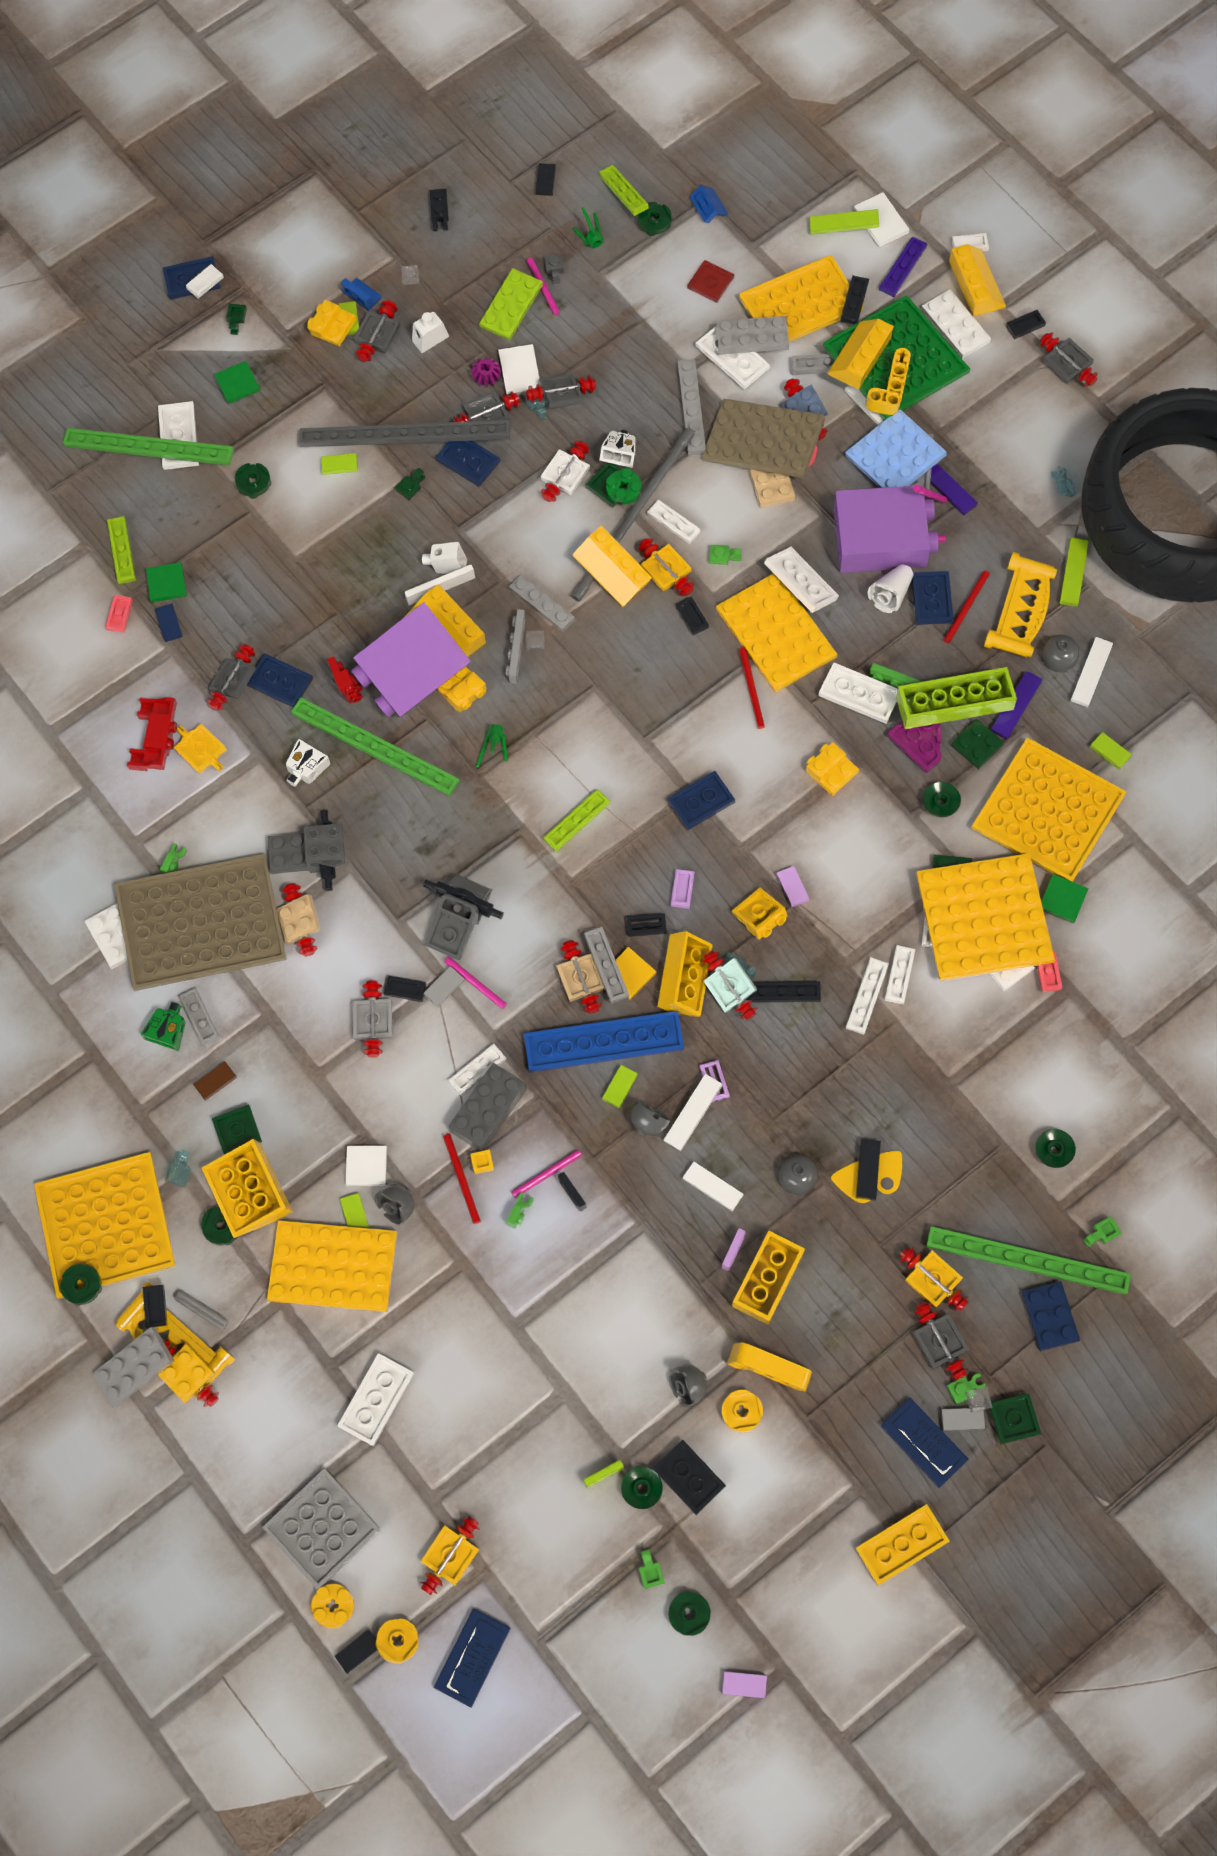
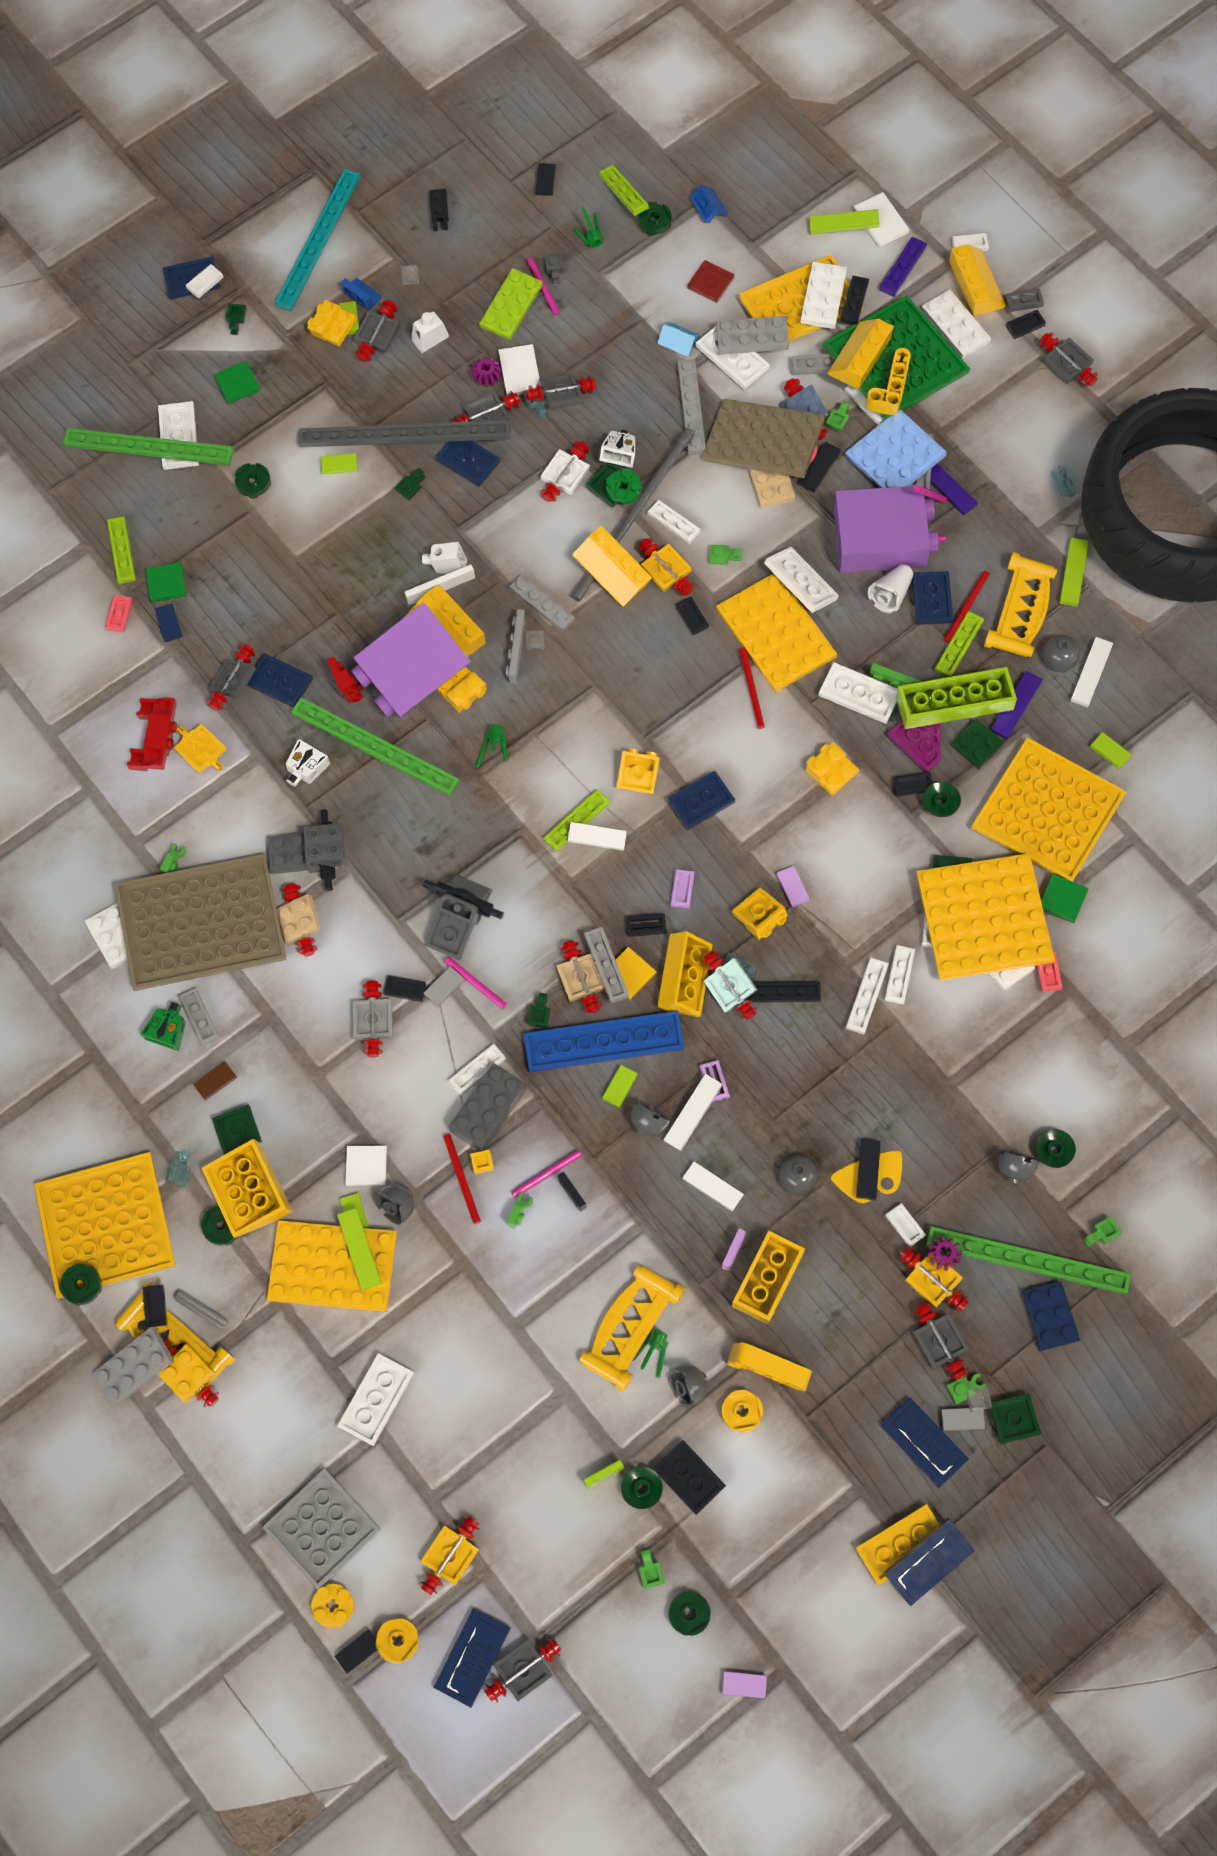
none -> teal plate [275,169,361,312]
none -> lime tile [337,1208,382,1291]
none -> dark grey plate [484,1638,562,1703]
none -> dark green plate [528,993,551,1028]
none -> white tile [568,822,627,851]
none -> yellow piece [579,1265,686,1393]
none -> yellow plate [616,748,660,794]
none -> green plant [633,1329,668,1378]
none -> panel [658,322,700,356]
none -> black tile [799,442,841,493]
none -> white plate [800,262,847,329]
none -> bright green plate [825,400,850,433]
none -> dark blue tile [883,1517,974,1606]
none -> white tile [885,1203,926,1248]
none -> black tile [893,772,933,797]
none -> magenta gear [927,1236,962,1271]
none -> lime tile [934,611,984,677]
none -> dark grey cylinder [998,1149,1040,1184]
none -> dark grey plate [1005,288,1044,312]

